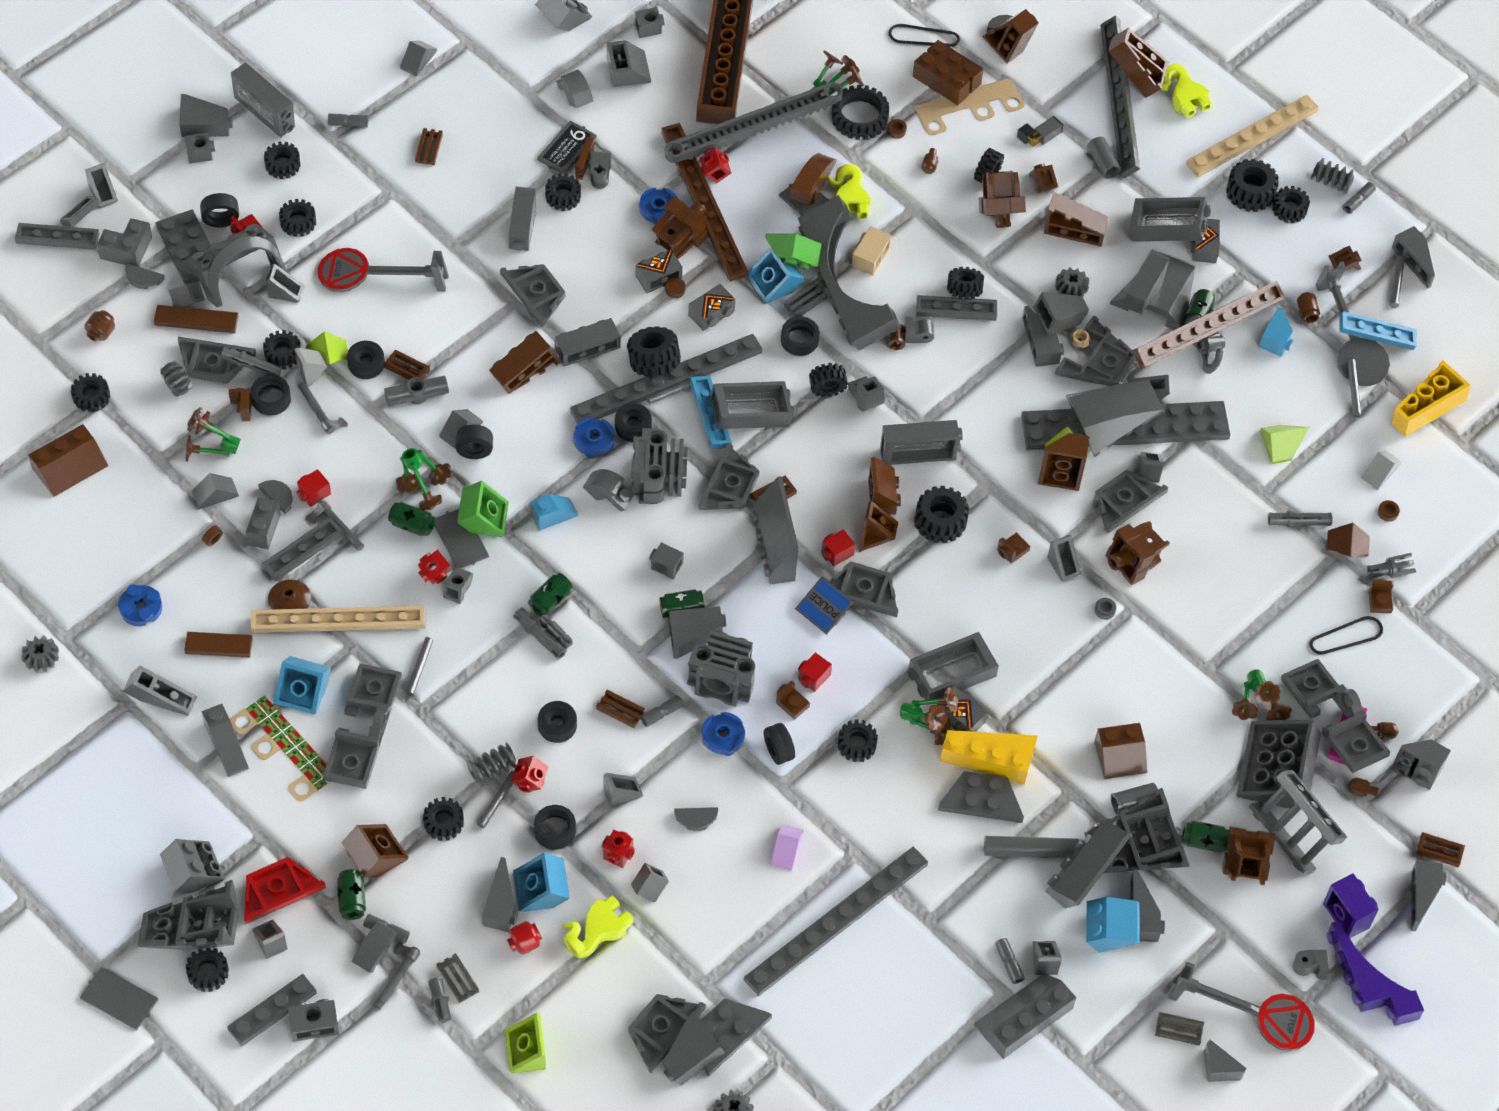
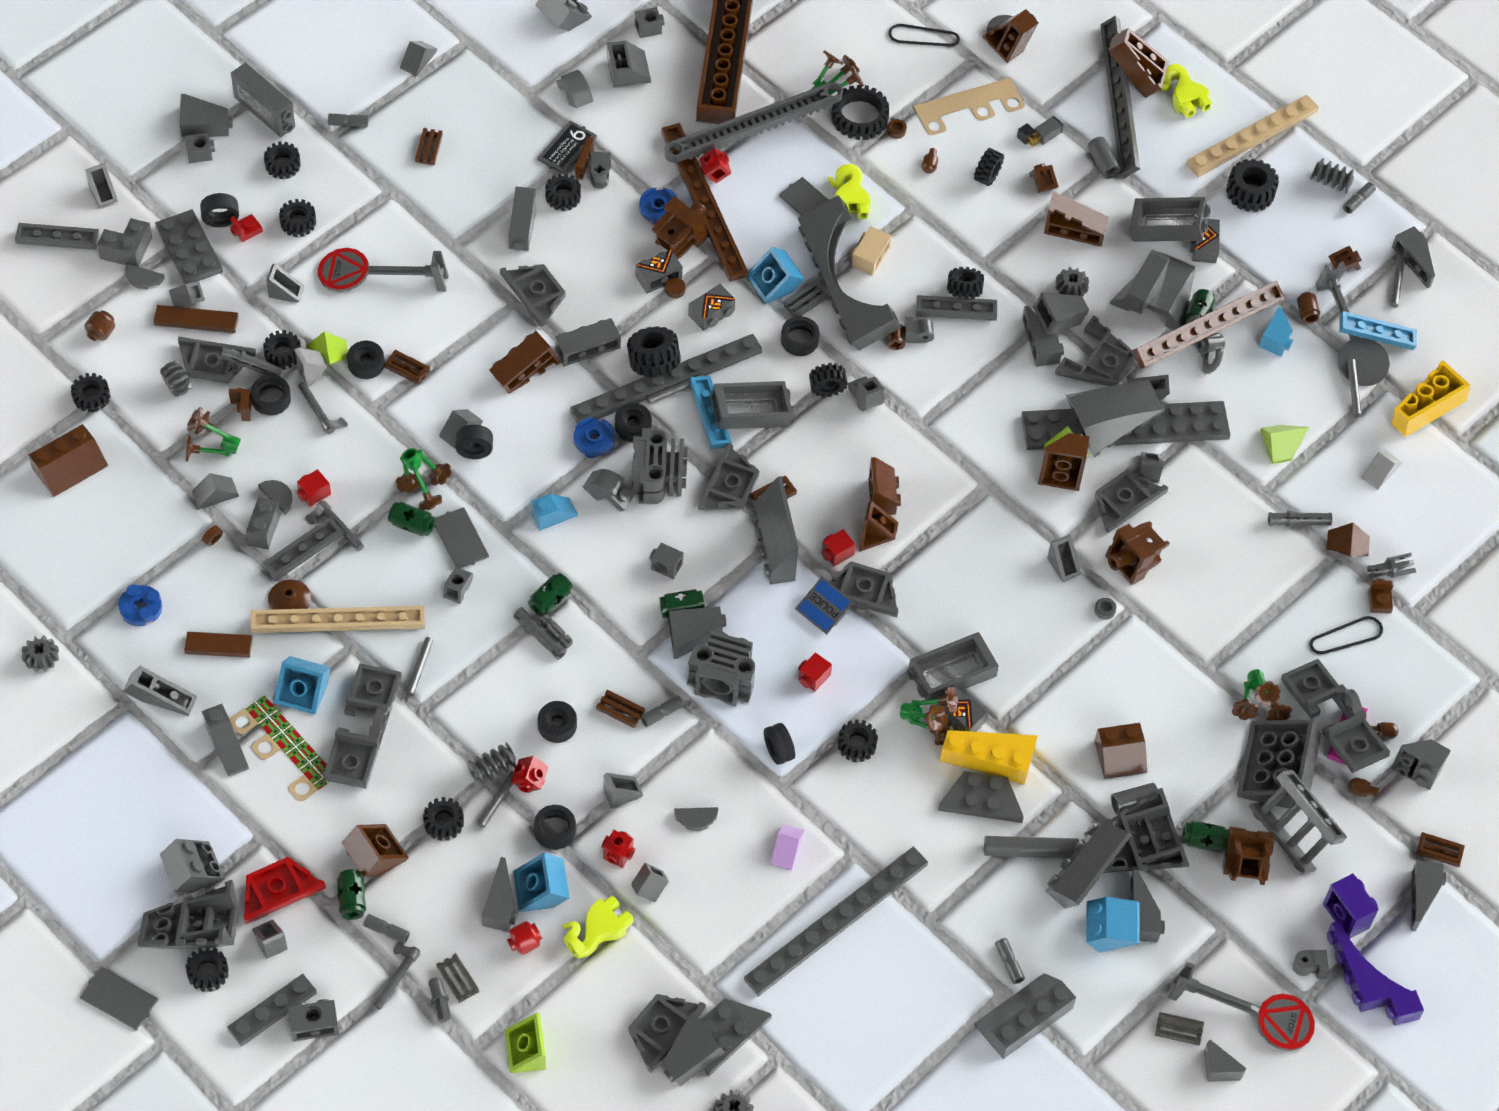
dark grey tile [60,196,101,227] -> none
dark grey piece [187,224,287,307] -> none
dark grey slope [351,921,398,973] -> none
dark grey piece [384,375,449,406] -> none
red brick [418,549,452,585] -> none
bright green slope [457,480,509,537] -> none
blue plate [702,712,745,756] -> none
bright green slope [765,233,822,270] -> none
reddish brown bracket [776,681,810,720] -> none
reddish brown slope [790,153,837,204] -> none
dark grey piece [880,420,963,465] -> none
reddish brown piece [913,40,983,106] -> none
black tyre [915,486,969,543] -> none
reddish brown piece [979,171,1026,228] -> none
reddish brown bracket [997,532,1031,564] -> none
dark grey slope [1033,941,1062,975] -> none
tan plate [1070,329,1090,348] -> none
black tyre [1272,186,1310,223] -> none
reddish brown tile [1378,500,1400,522] -> none

